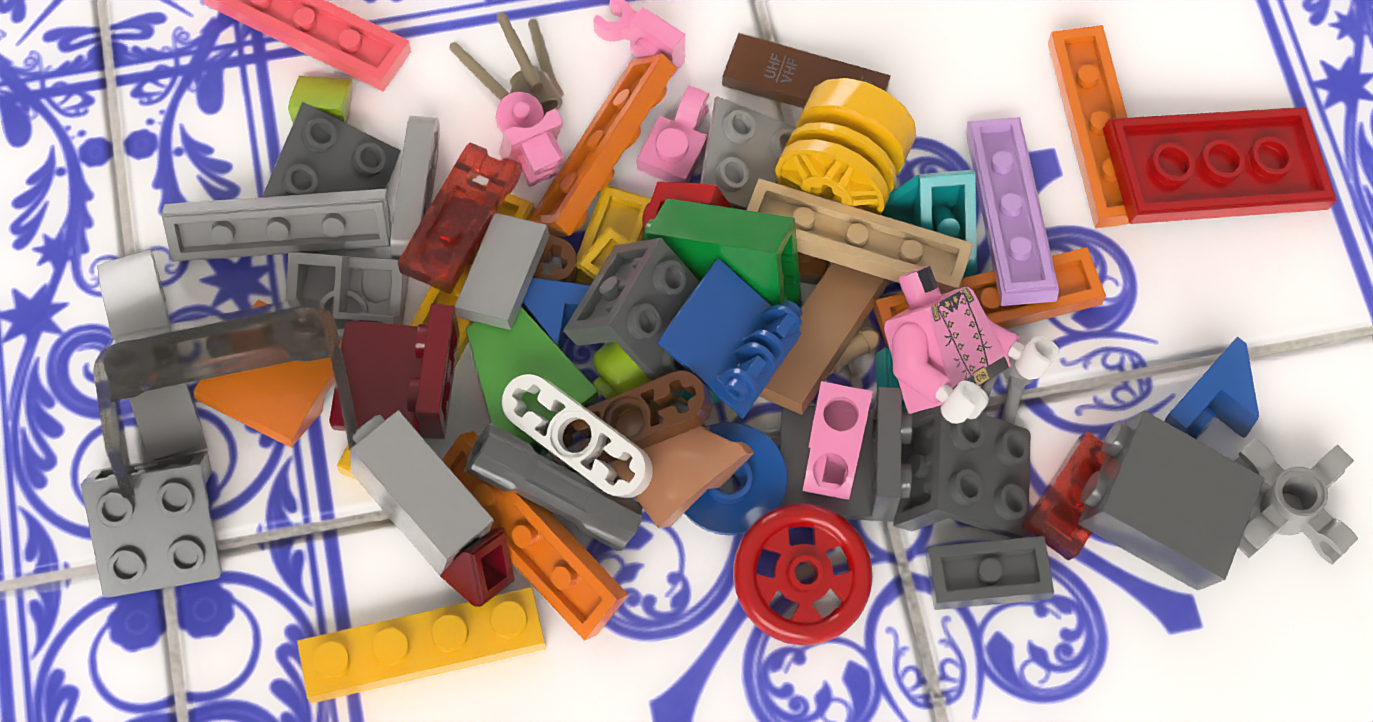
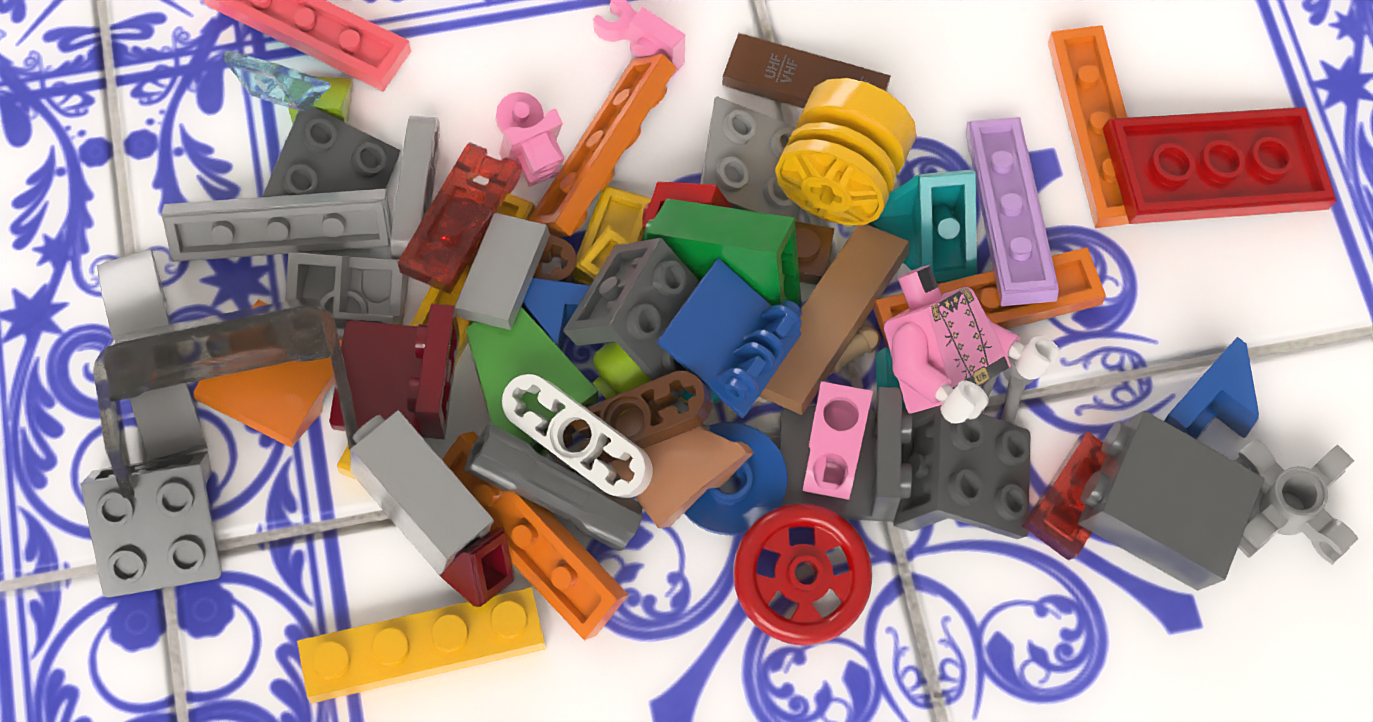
dark tan plant [449,12,564,116] -> none
bright pink plate [636,85,709,183] -> none
tan plate [747,178,974,294] -> none
dark grey plate [925,536,1054,610] -> none
none -> clear light blue slope [222,50,331,111]

